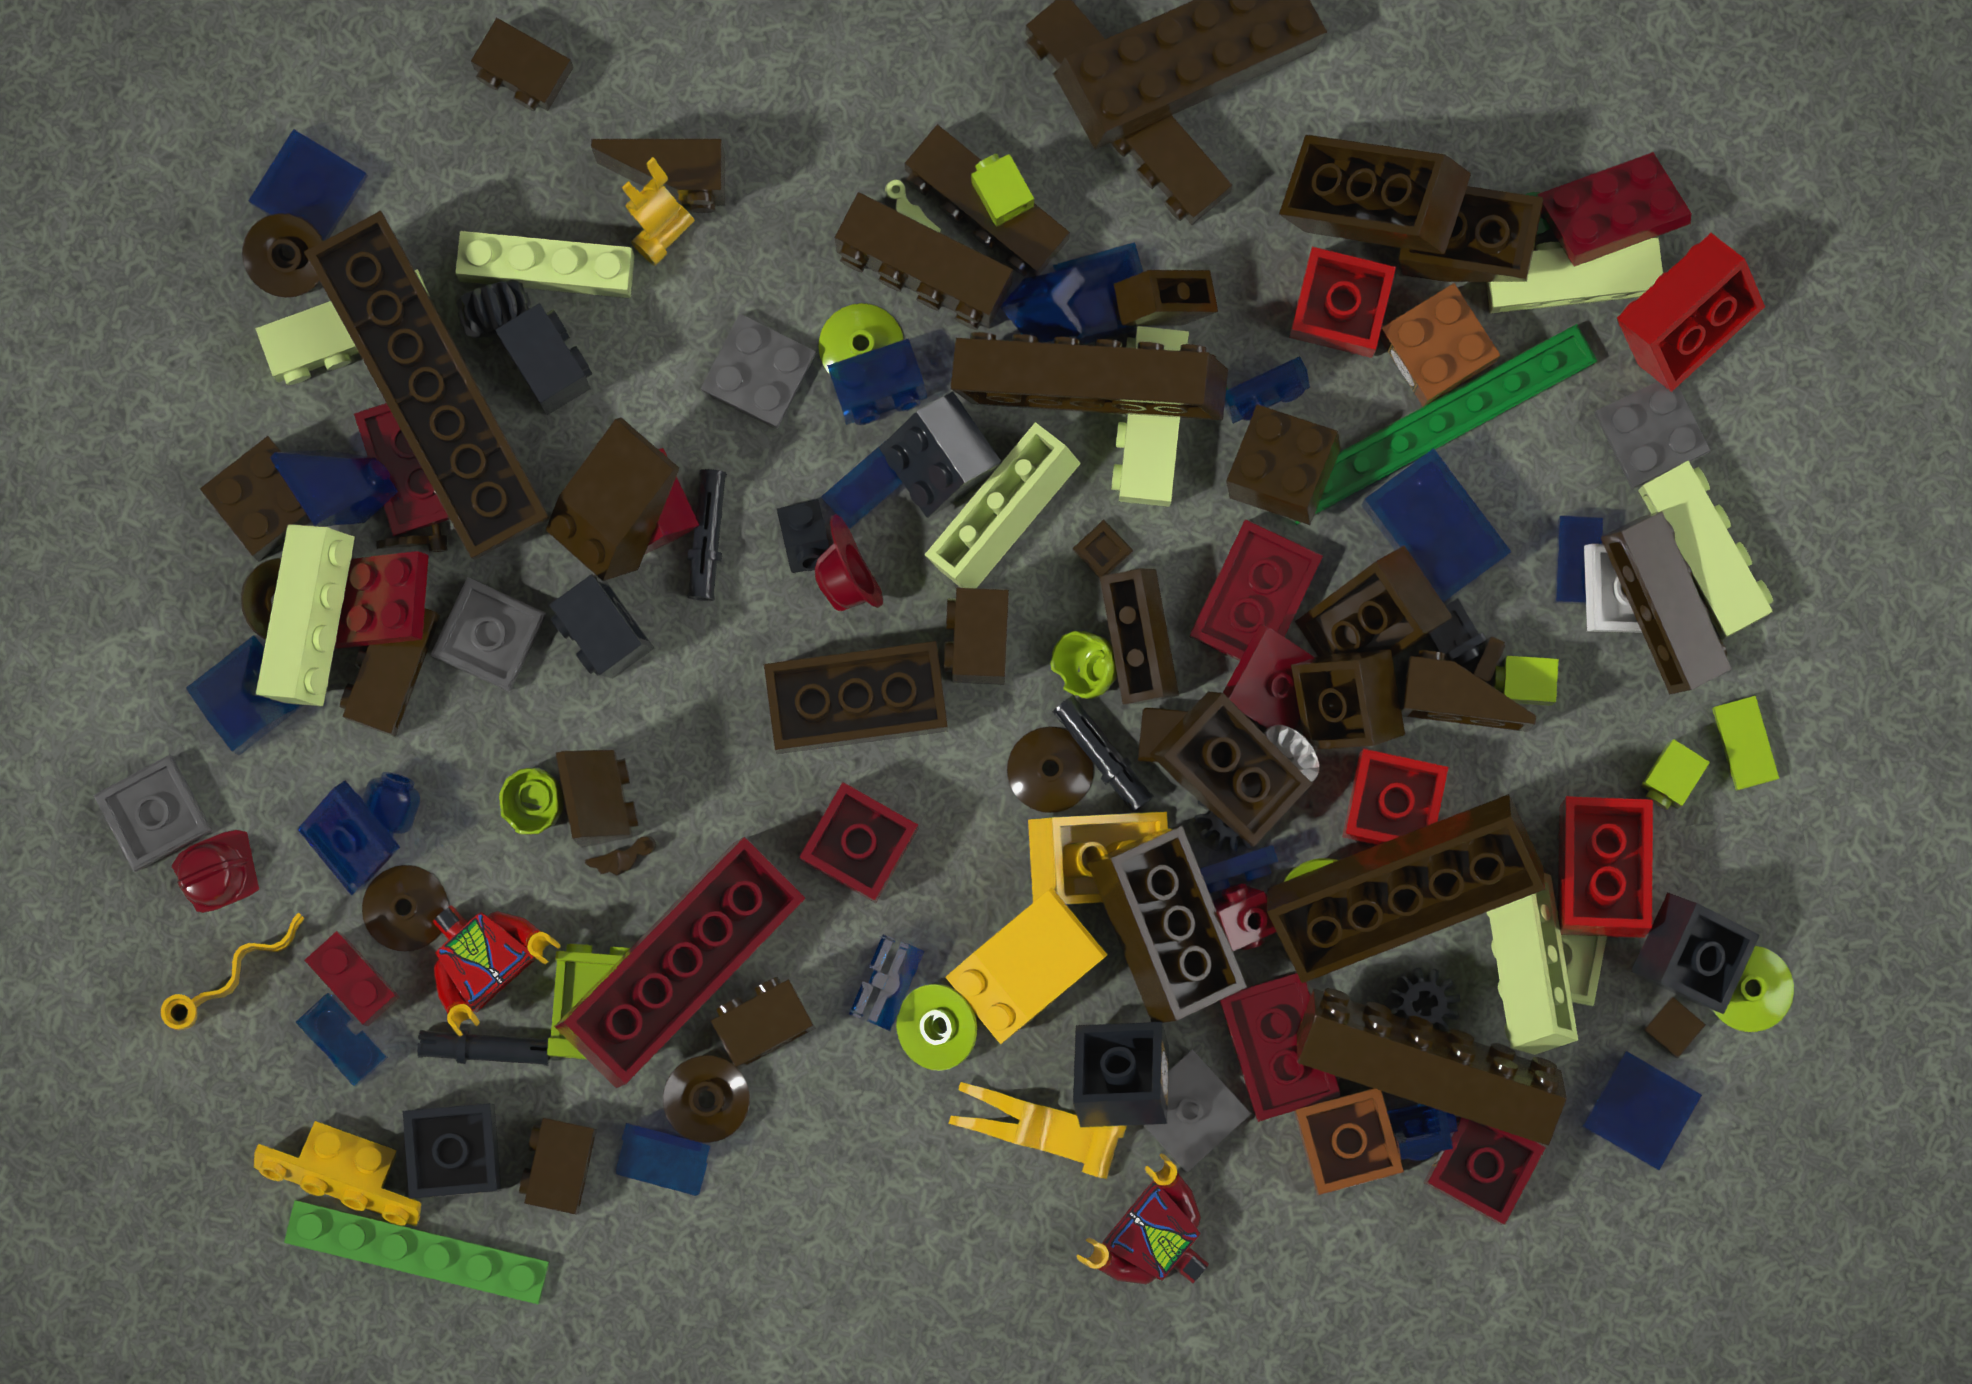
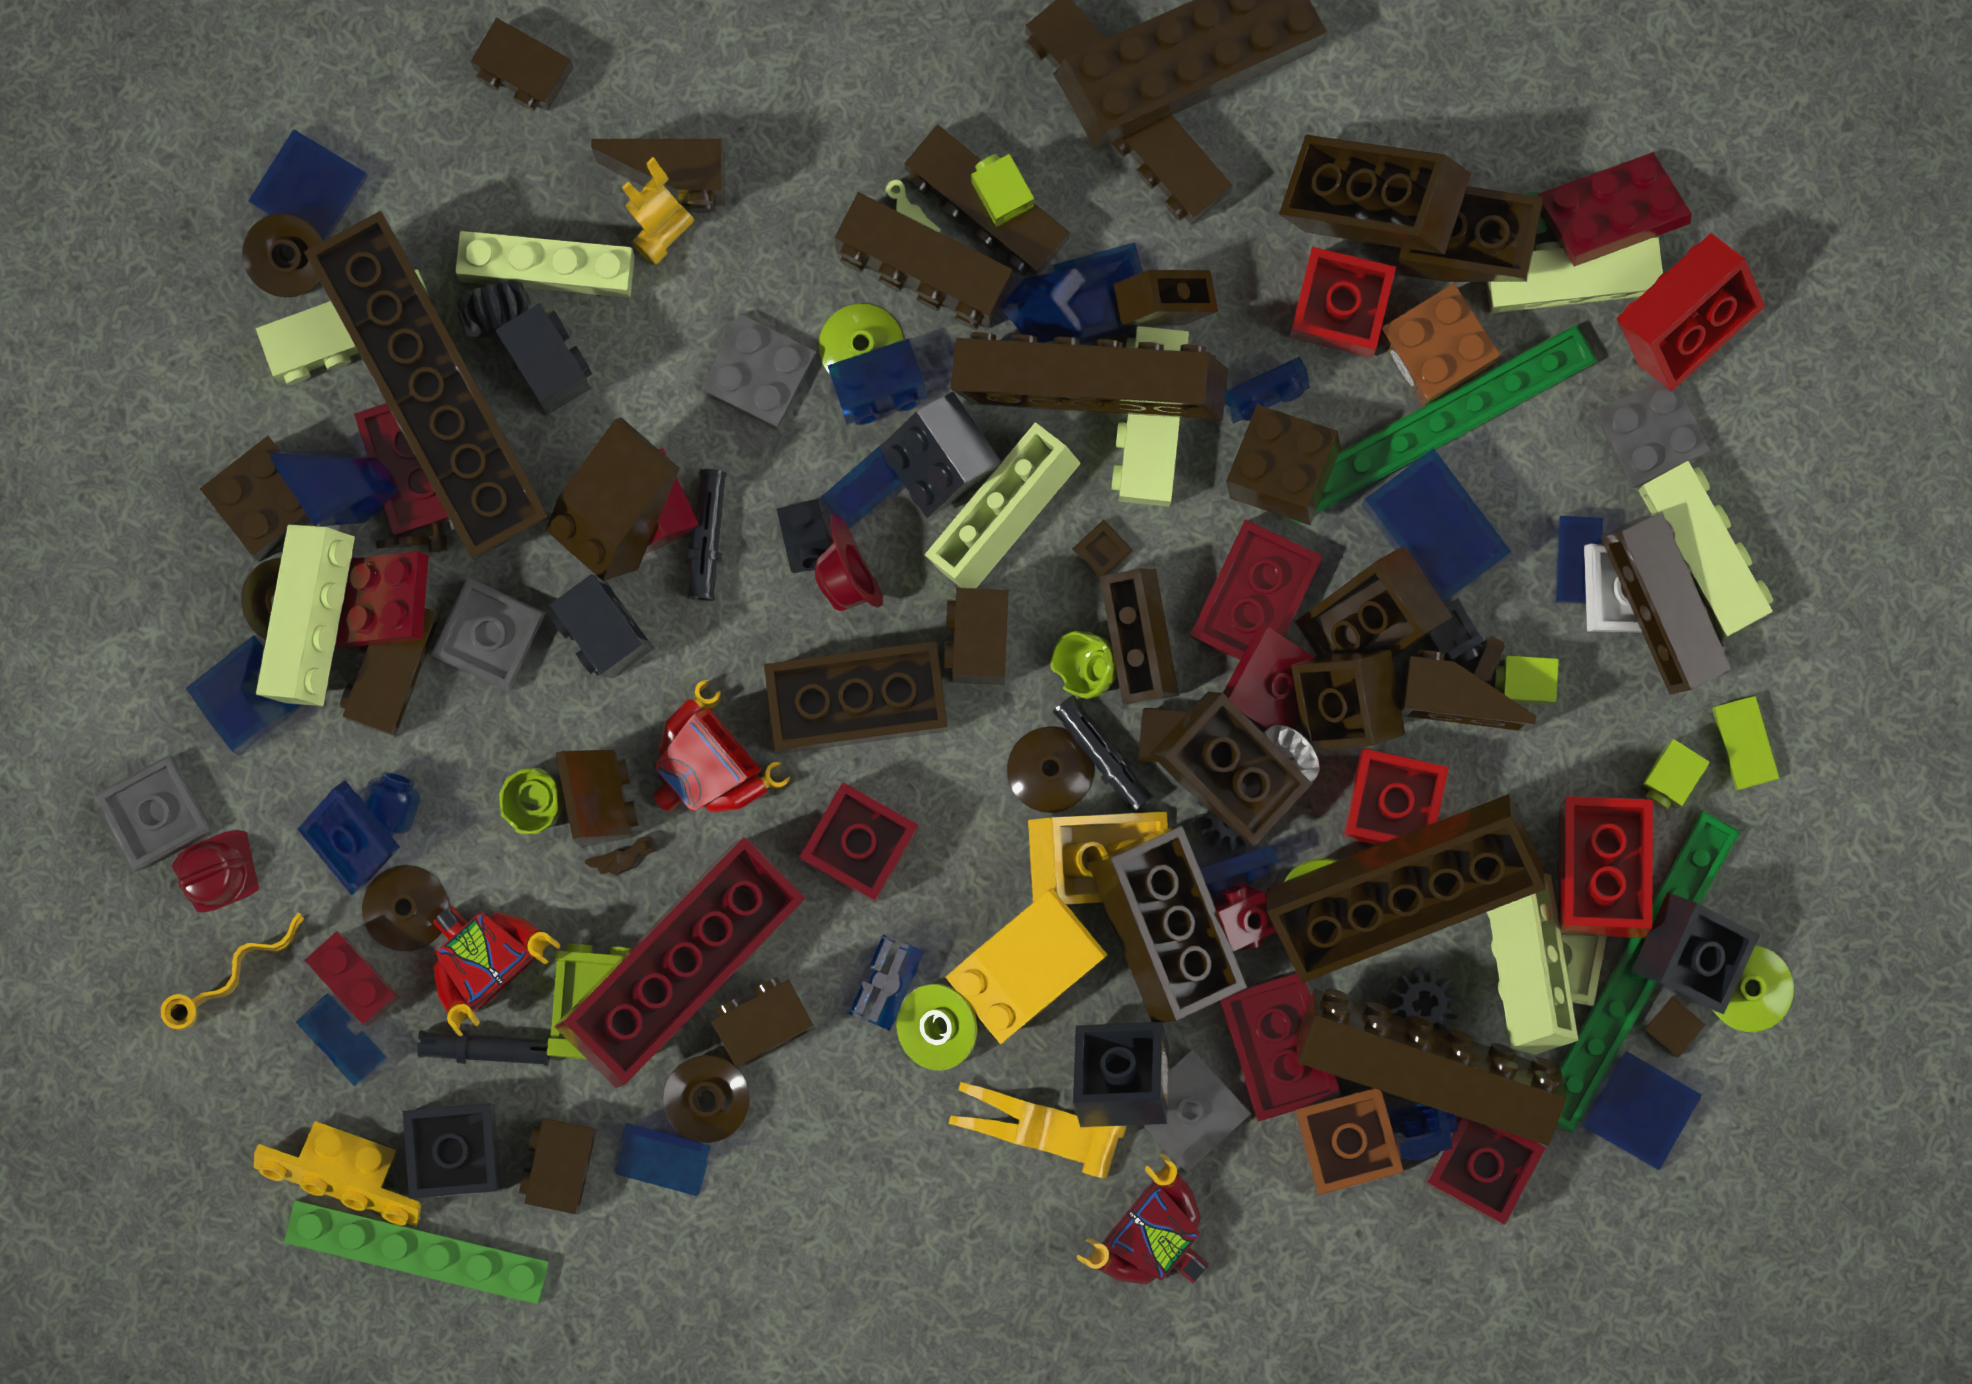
none -> red torso [653,680,790,813]
none -> green tile [1557,810,1741,1133]

